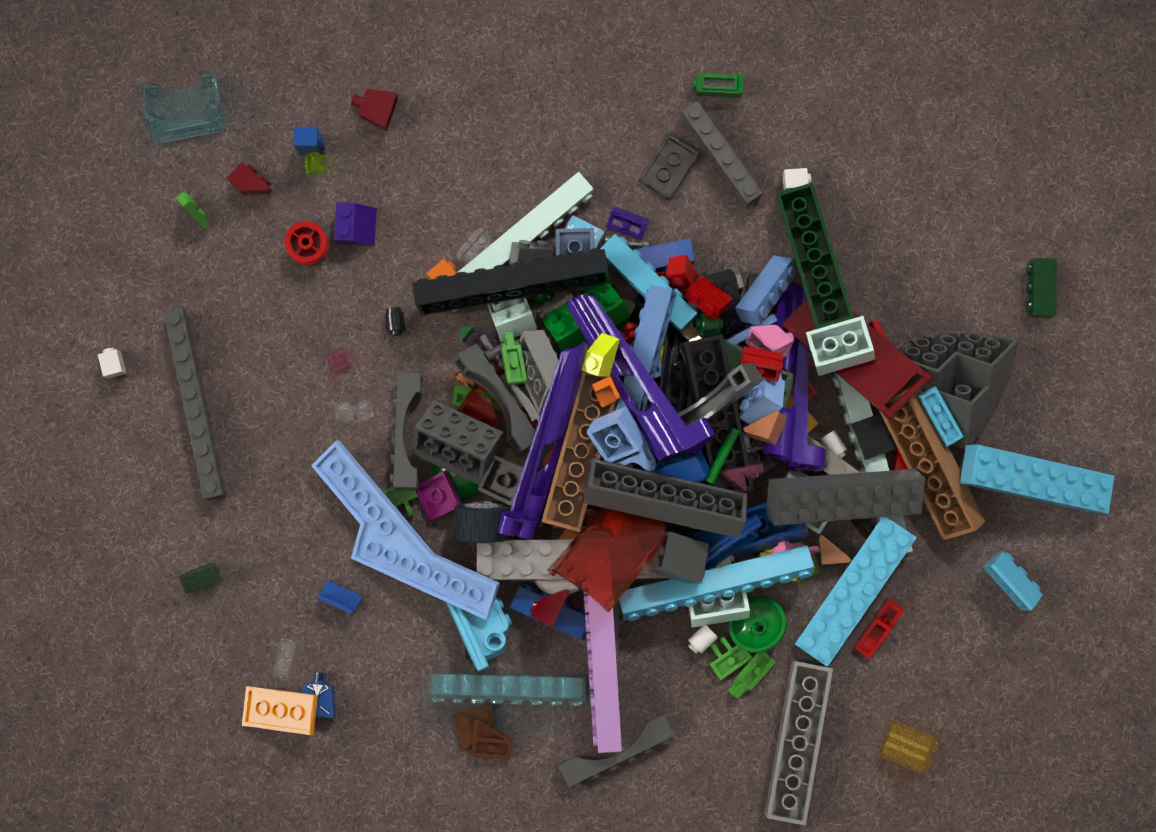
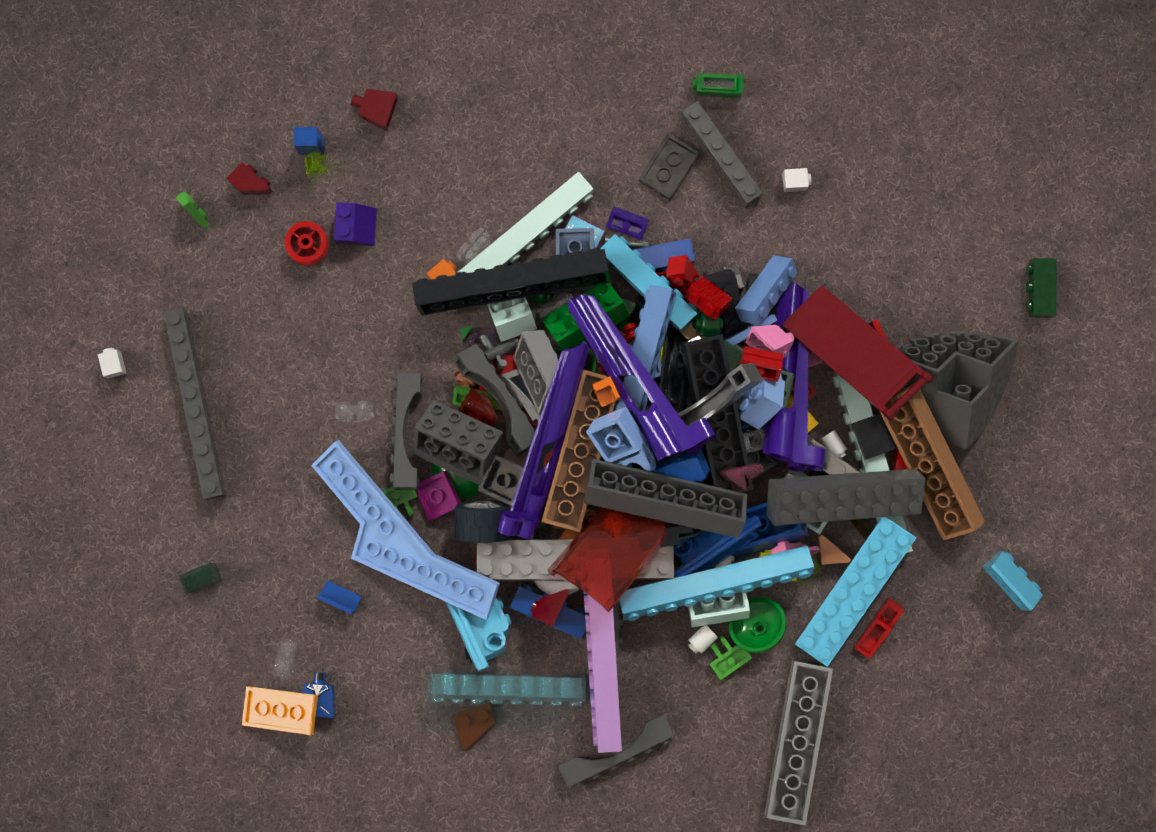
clear light blue windscreen [141,71,226,143] -> none
clear pink tile [326,348,352,374] -> none
black brick [385,307,406,336] -> none
reddish brown wing [471,717,512,760] -> none
bright green hinge [501,332,527,386] -> none
dark grey brick [508,240,554,265] -> none
neon yellow slope [582,333,620,377] -> none
dark grey brick [652,532,709,583] -> none
green piece [705,427,740,485] -> none
bright green hinge [728,652,776,699] -> none
nougat slope [743,410,786,445] -> none
dark green brick [776,182,854,329] -> none
light aqua brick [806,316,876,376] -> none
clear yellow brick [877,719,939,775] -> none
medium azure tile [918,386,964,447] -> none
medium azure brick [960,445,1115,514] -> none

